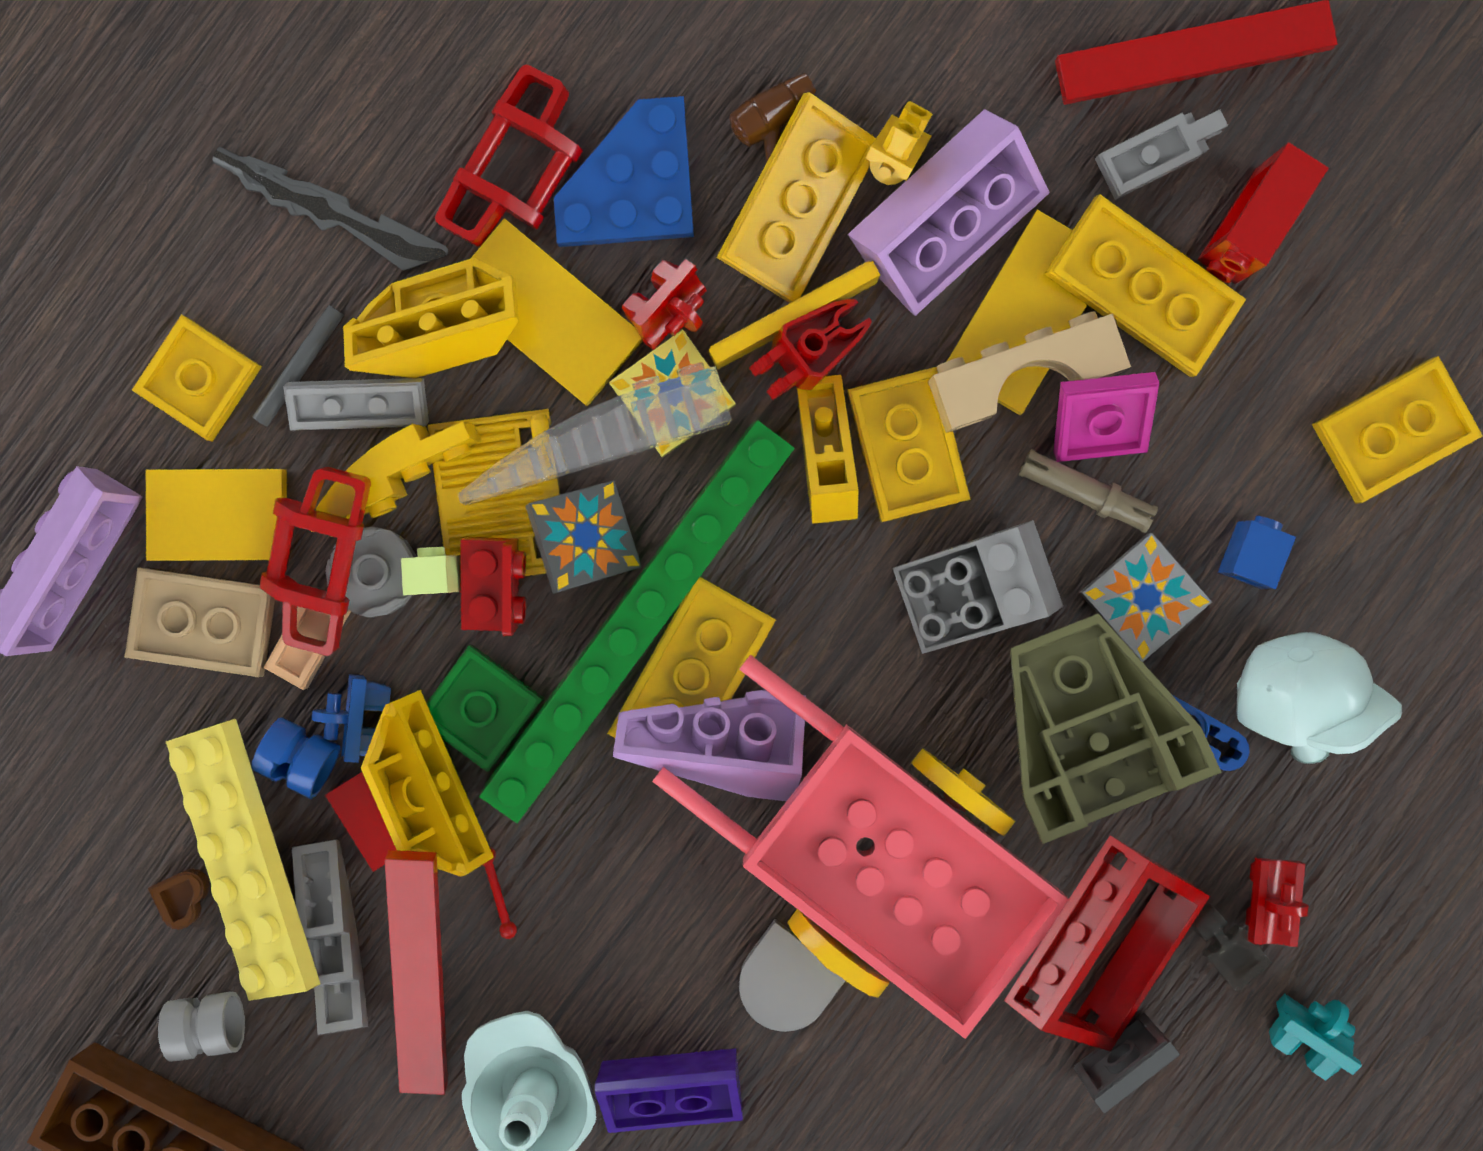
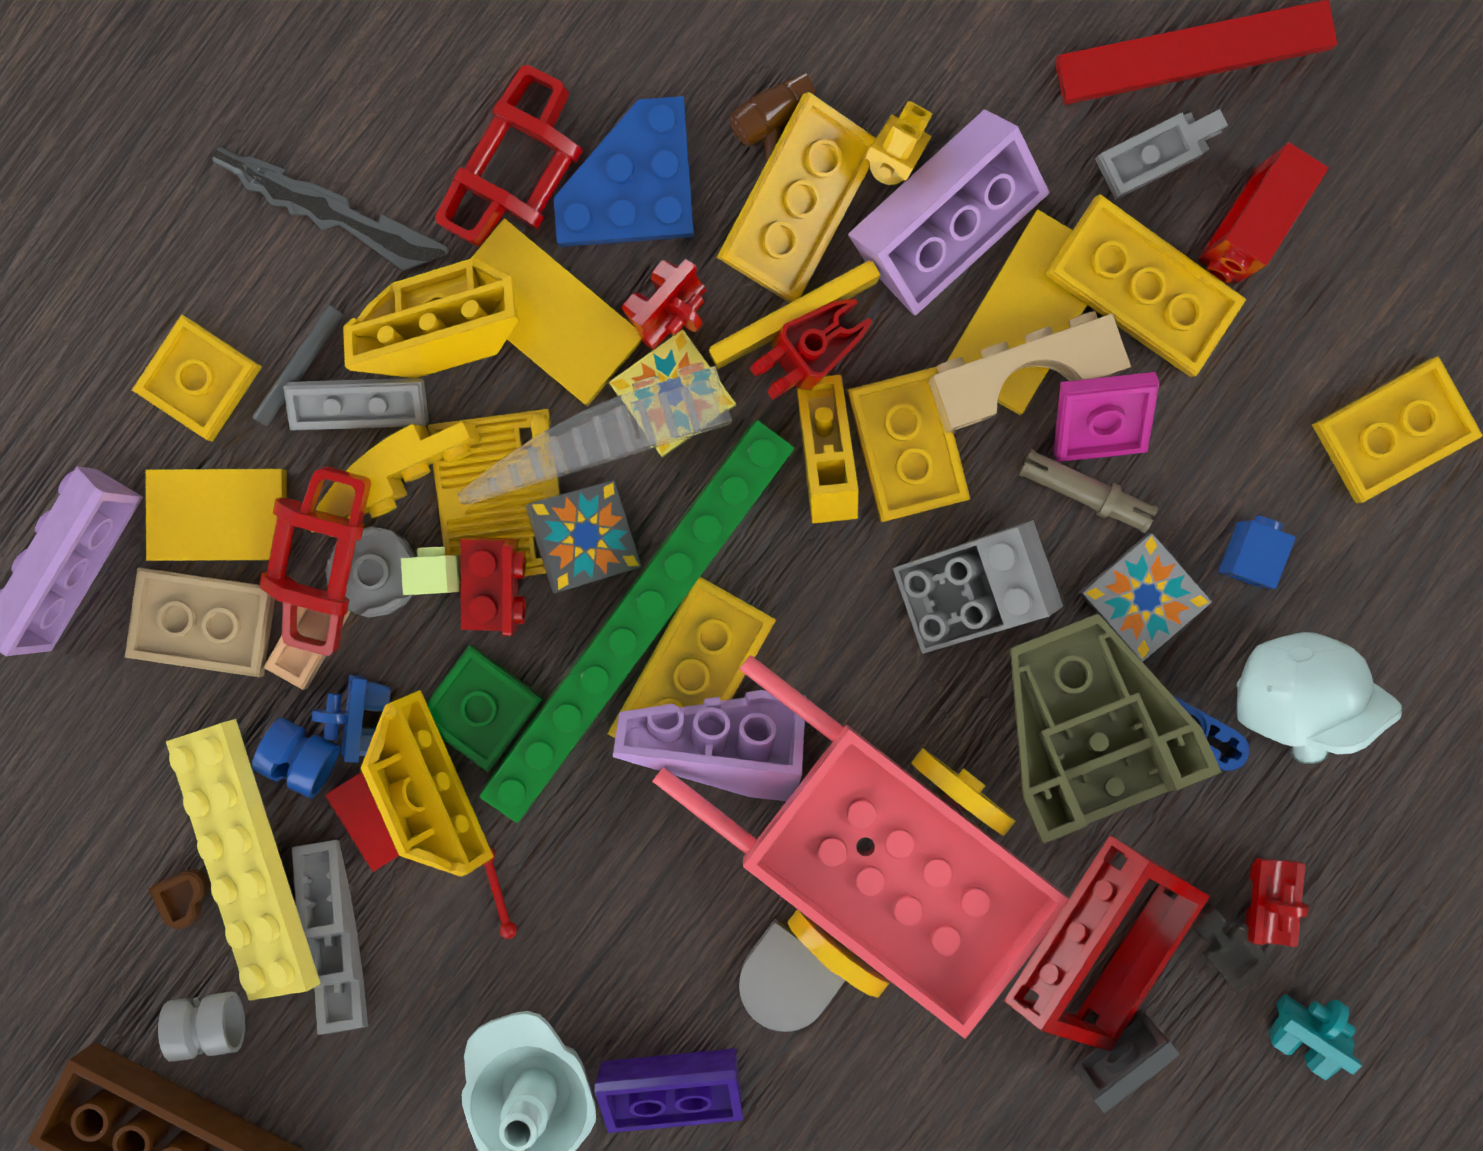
tile [384,850,448,1095] -> none

